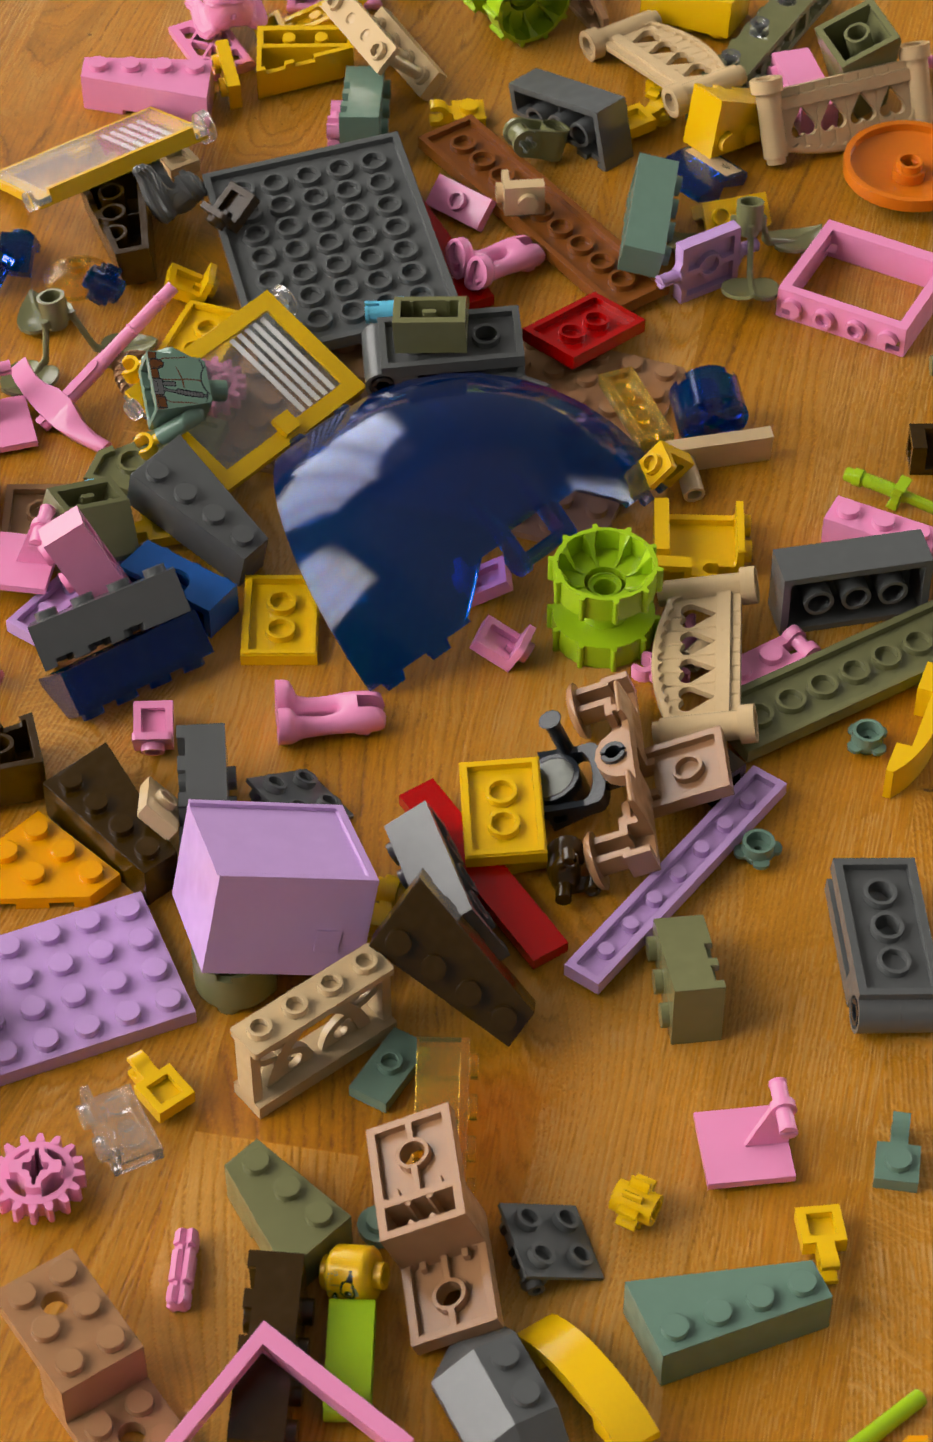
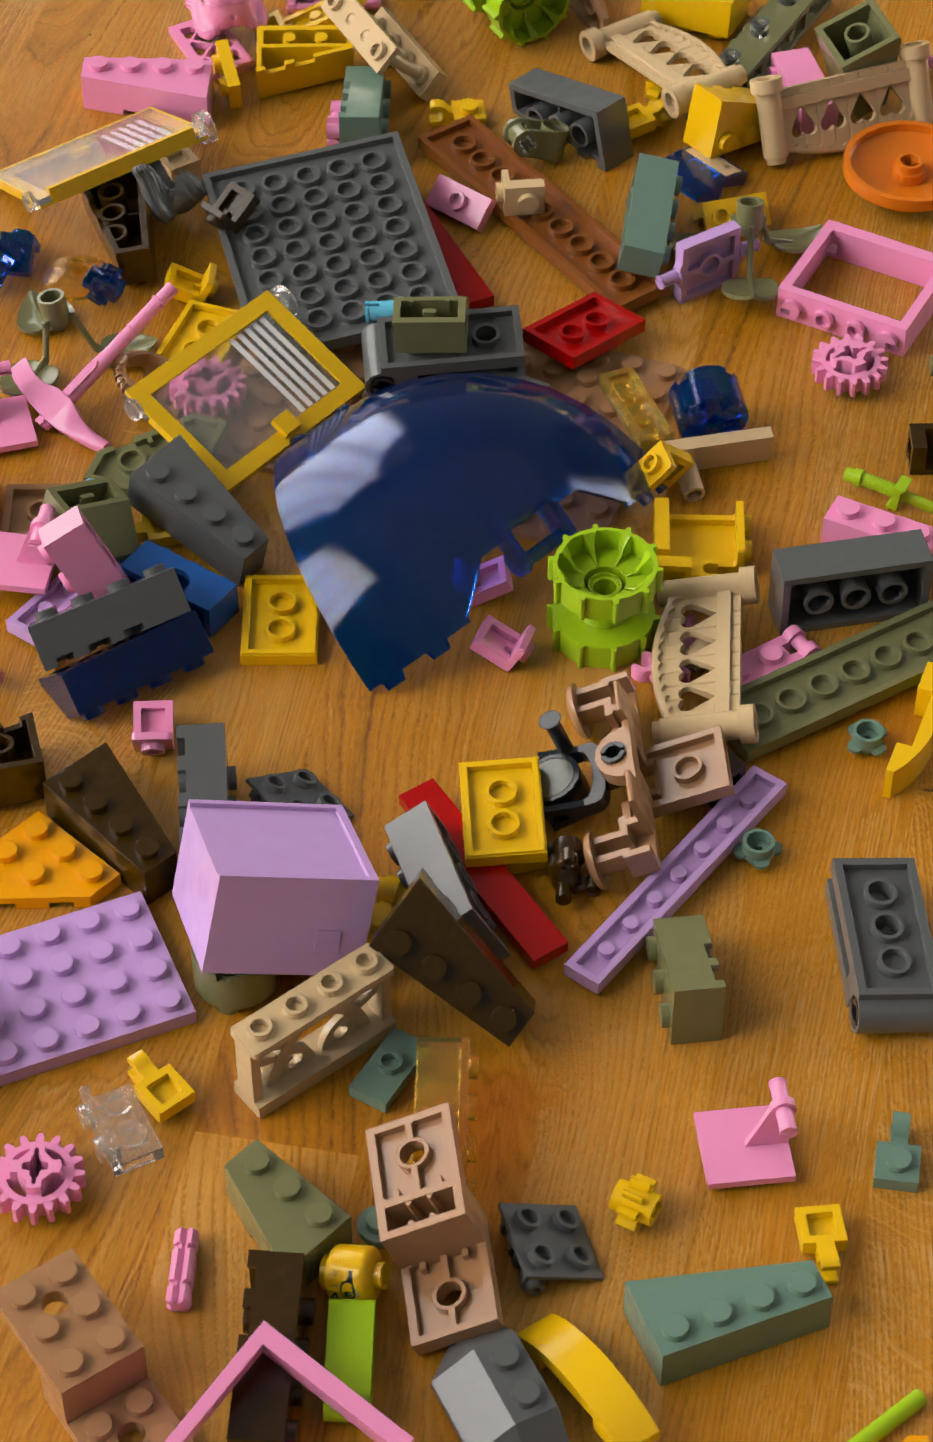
sand green torso [122,347,228,460] -> none
tan plate [137,776,179,841] -> none
bright pink piece [274,679,386,745] -> none
bright pink piece [445,235,546,291] -> none
none -> bright pink gear [811,334,889,397]

